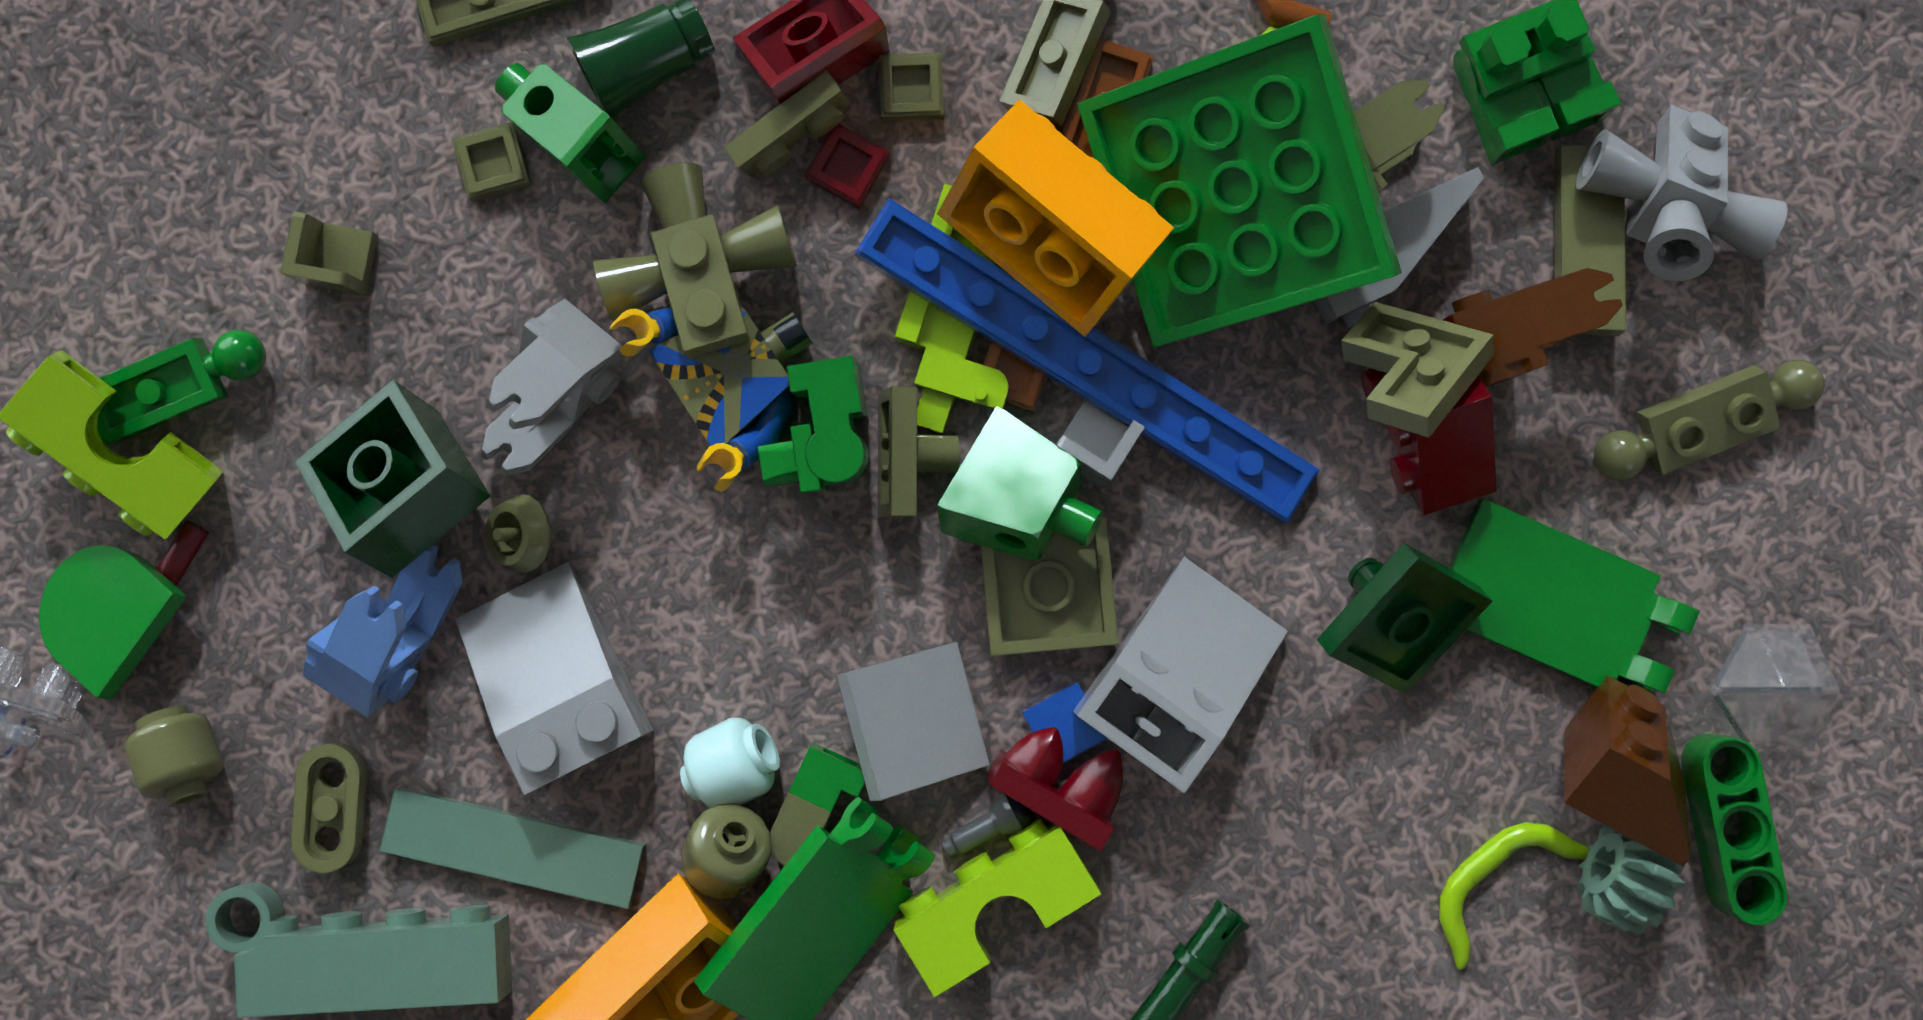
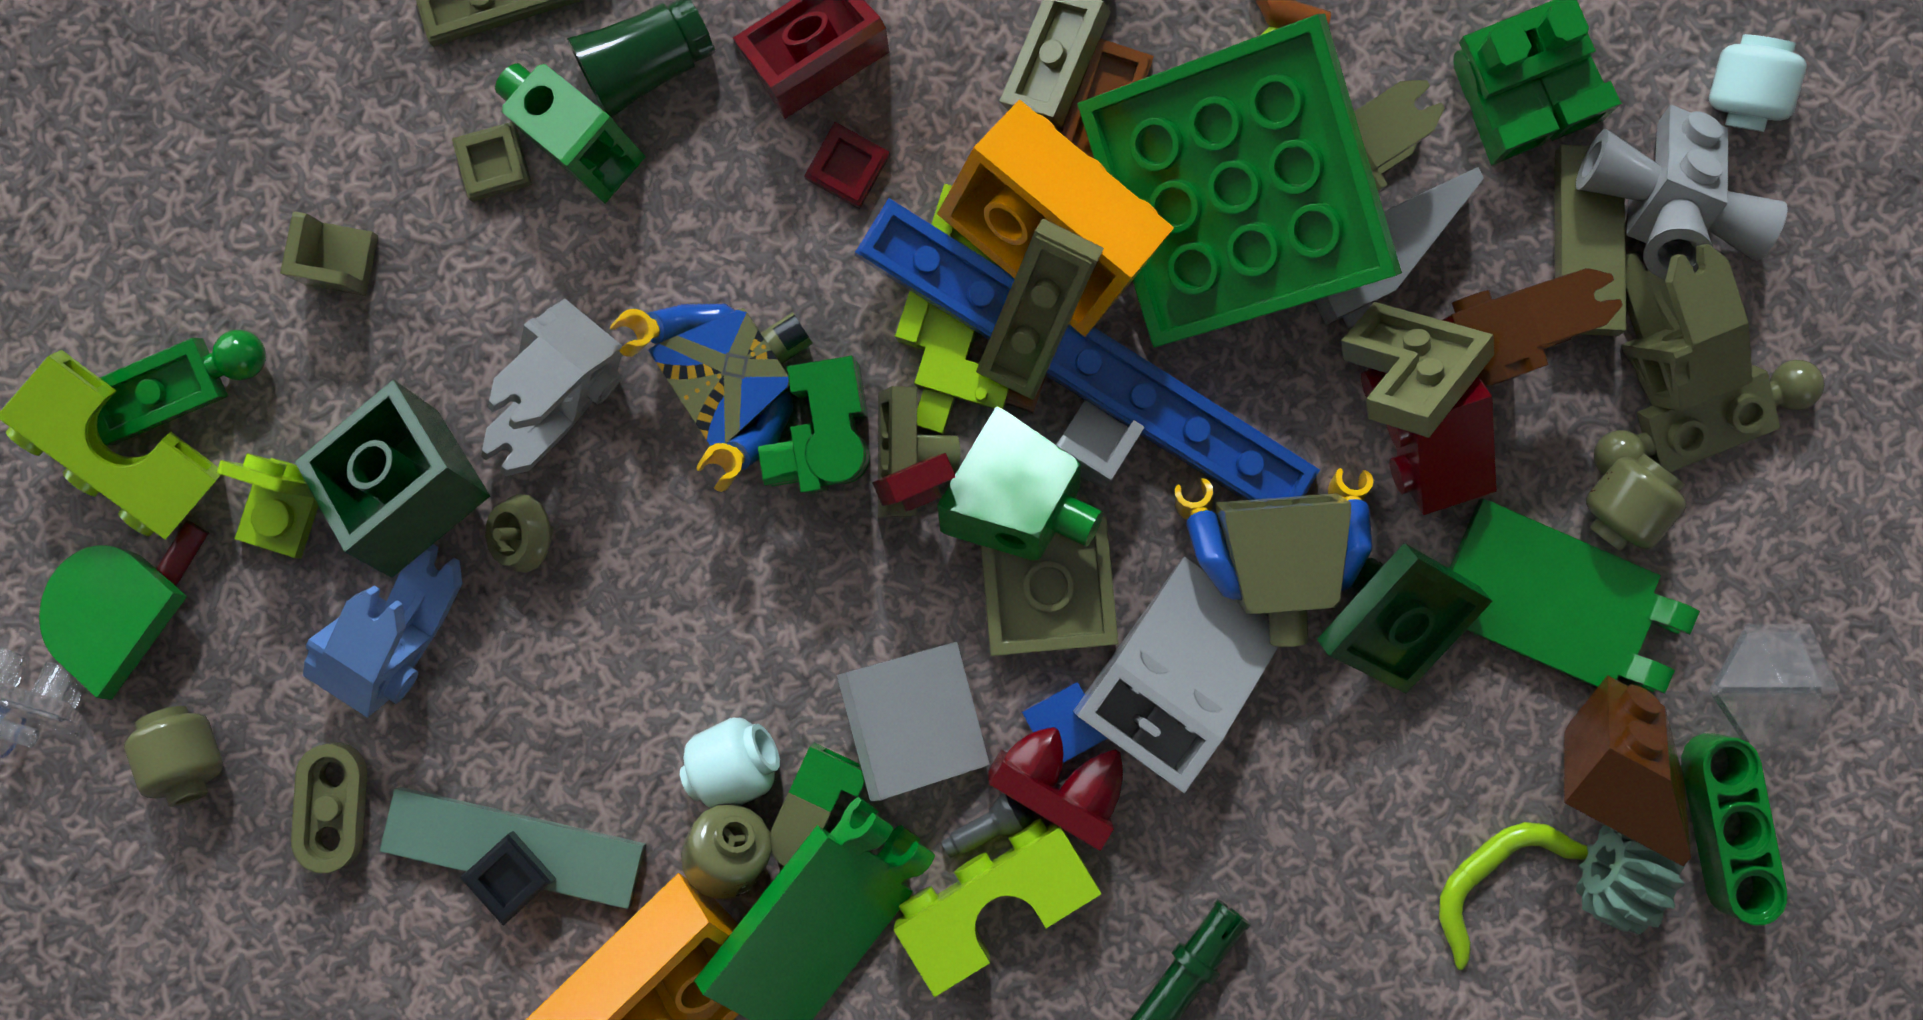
sand green hinge [205,882,512,1018] -> none
light grey slope [455,561,654,795] -> none
olive brick [593,162,797,359] -> none
olive plate [724,70,851,177] -> none
olive tile [879,52,944,121] -> none
none -> lime bracket [216,453,319,559]
none -> black tile [460,831,556,926]
none -> dark red plate [872,453,956,512]
none -> olive tile [976,218,1104,400]
none -> olive torso [1175,468,1374,647]
none -> olive head [1586,453,1686,551]
none -> olive piece [1621,244,1753,411]
none -> light aqua head [1709,34,1807,132]

